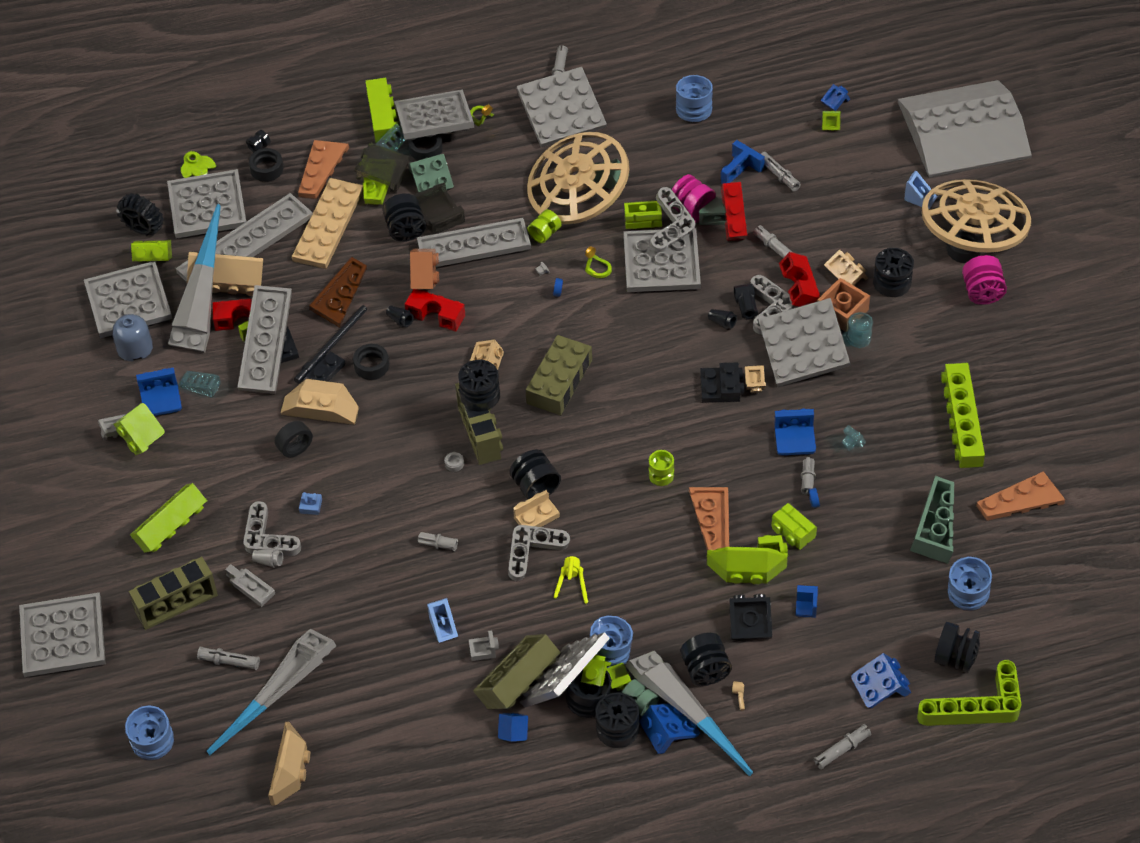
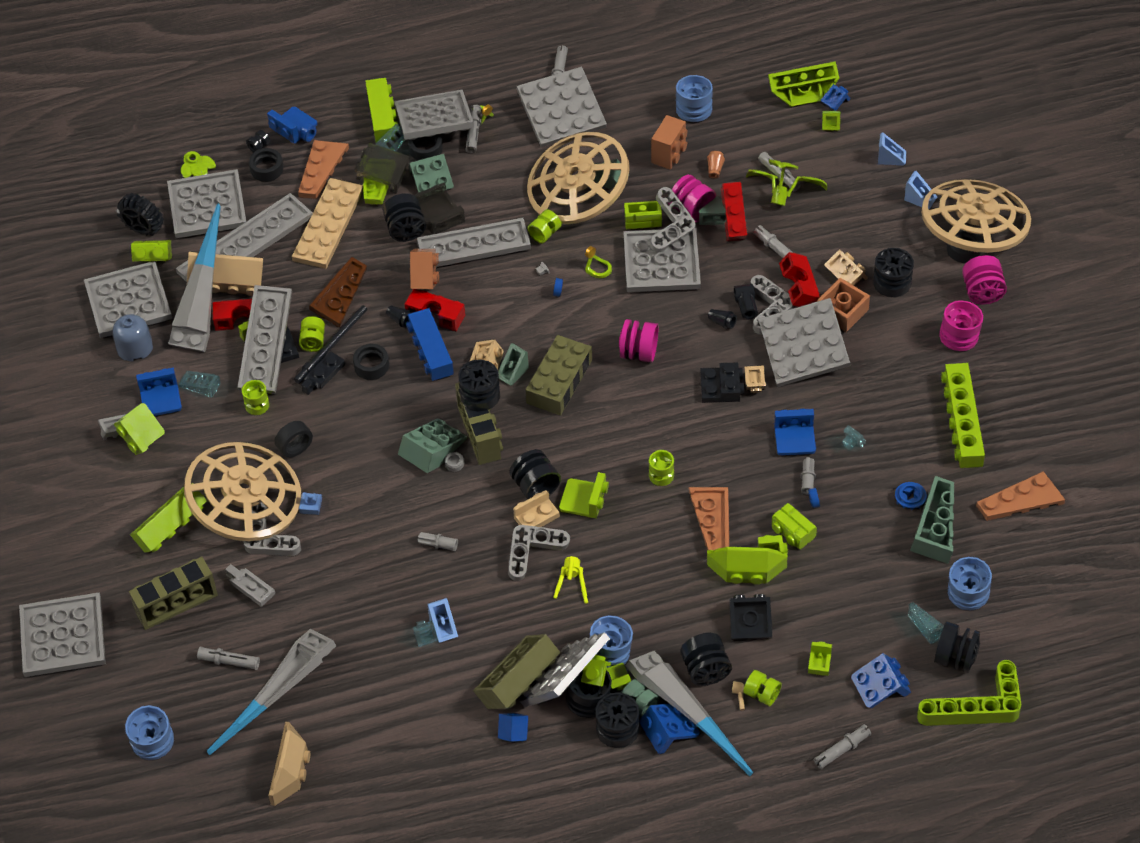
light grey cone [252,548,283,568] -> none
tan wedge [281,379,359,425] -> none
light grey bracket [469,631,499,661] -> none
blue bracket [721,140,765,184] -> none
blue panel [796,585,818,618] -> none
clear light blue wheel [847,312,873,348] -> none
light grey slope [898,80,1032,177] -> none
none -> tan dish [184,442,301,541]
none -> lime wheel [242,380,269,415]
none -> blue bracket [267,107,317,144]
none -> lime wheel [299,316,325,352]
none -> blue tile [300,124,316,142]
none -> sand green slope [398,418,467,473]
none -> blue brick [406,308,454,381]
none -> clear light blue tile [413,620,438,647]
none -> light grey pin [465,105,481,153]
none -> sand green slope [498,343,529,386]
none -> lime bracket [559,472,609,519]
none -> dark pink wheel [619,319,659,363]
none -> nougat brick [651,115,688,170]
none -> nougat cone [707,151,725,179]
none -> lime wheel [743,670,782,707]
none -> lime plant [746,160,827,206]
none -> lime wedge [768,61,839,107]
none -> lime bracket [808,642,832,676]
none -> light blue slope [878,132,906,166]
none -> blue gear [895,482,927,510]
none -> clear light blue slope [908,602,944,644]
none -> dark pink wheel [939,300,983,351]

